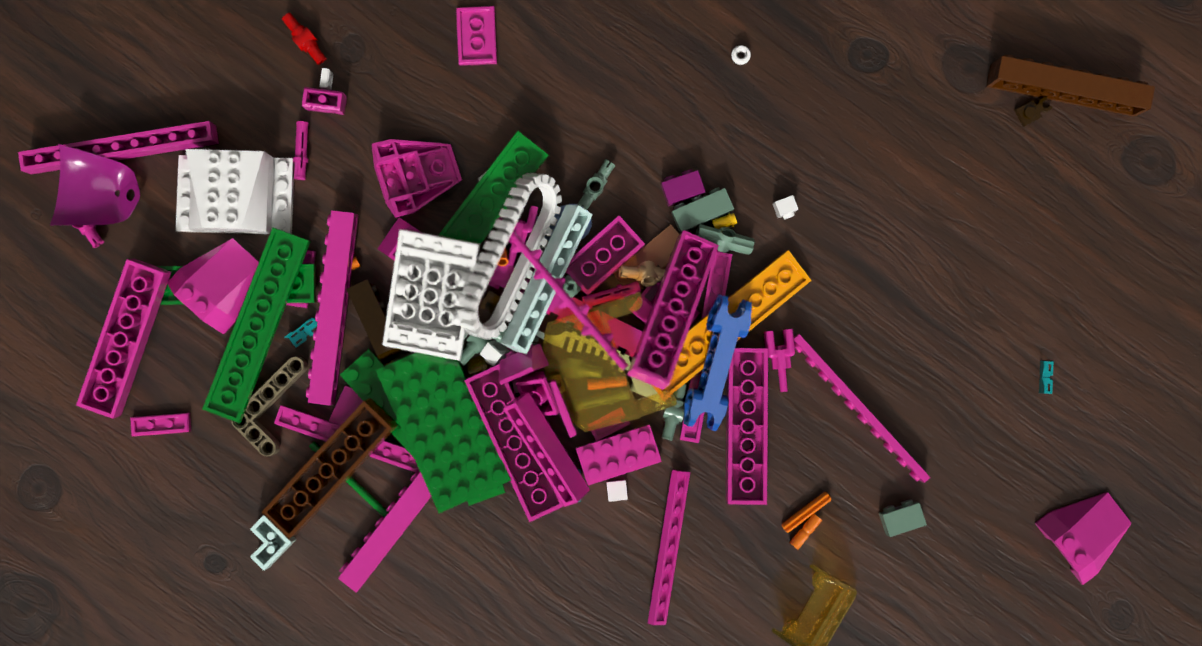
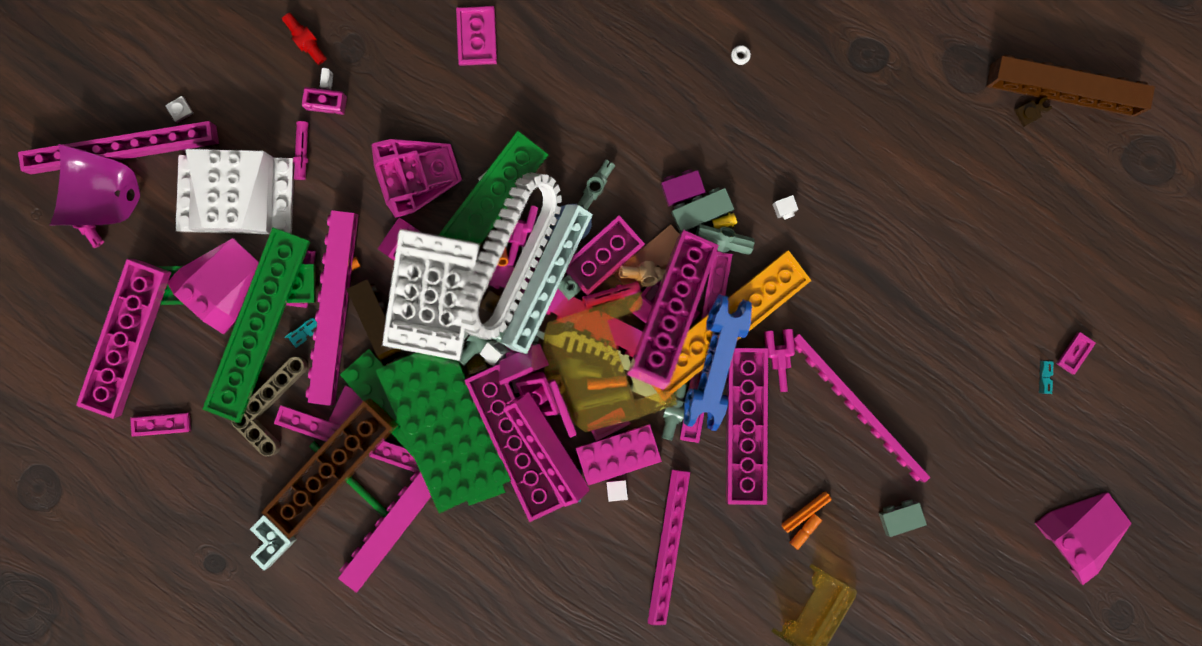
dark pink plant [497,217,629,370] -> none
none -> white plate [165,96,194,123]
none -> dark pink plate [1056,332,1096,375]

